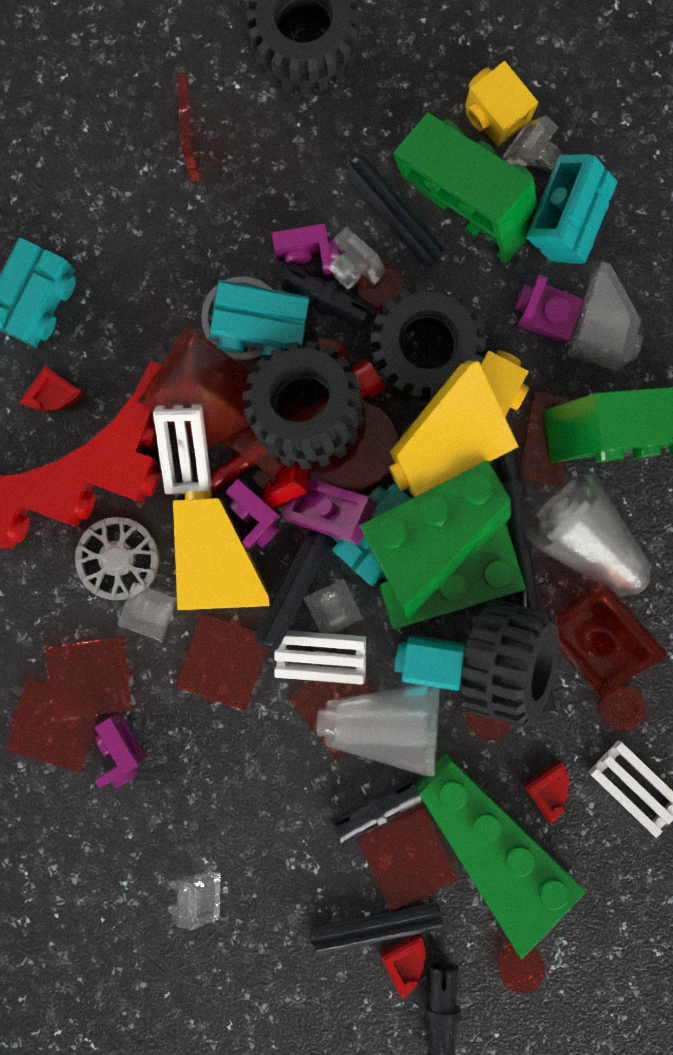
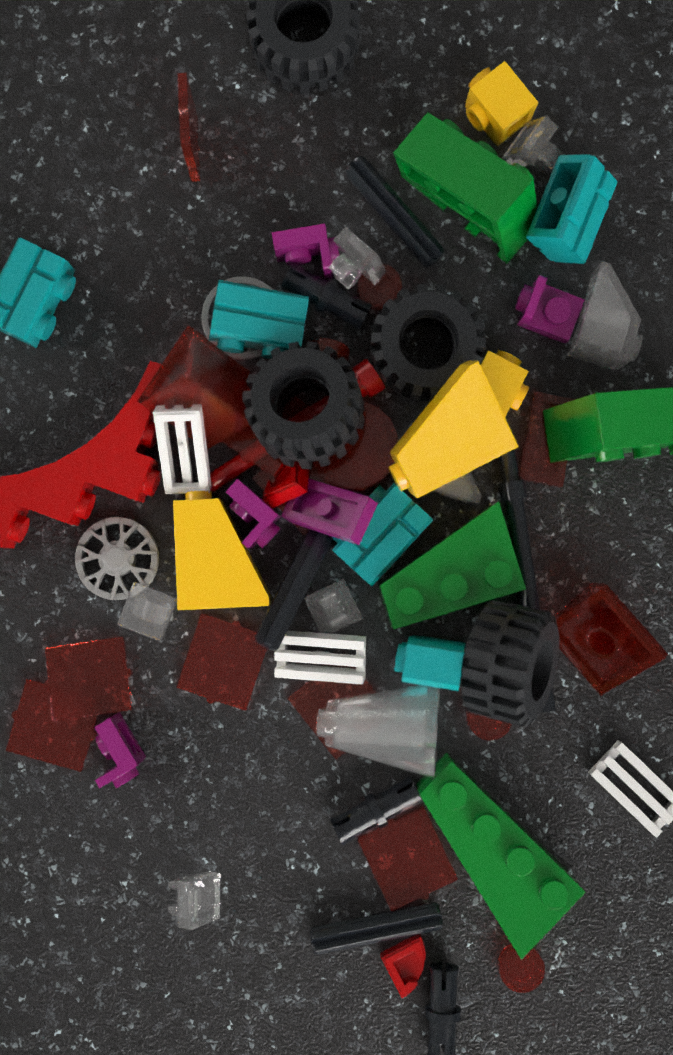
red tile [19,366,84,412] -> none
green wedge [360,460,510,621] -> none
red tile [523,760,569,825] -> none
clear cone [527,474,652,597] -> none
clear red tile [598,684,646,731] -> none

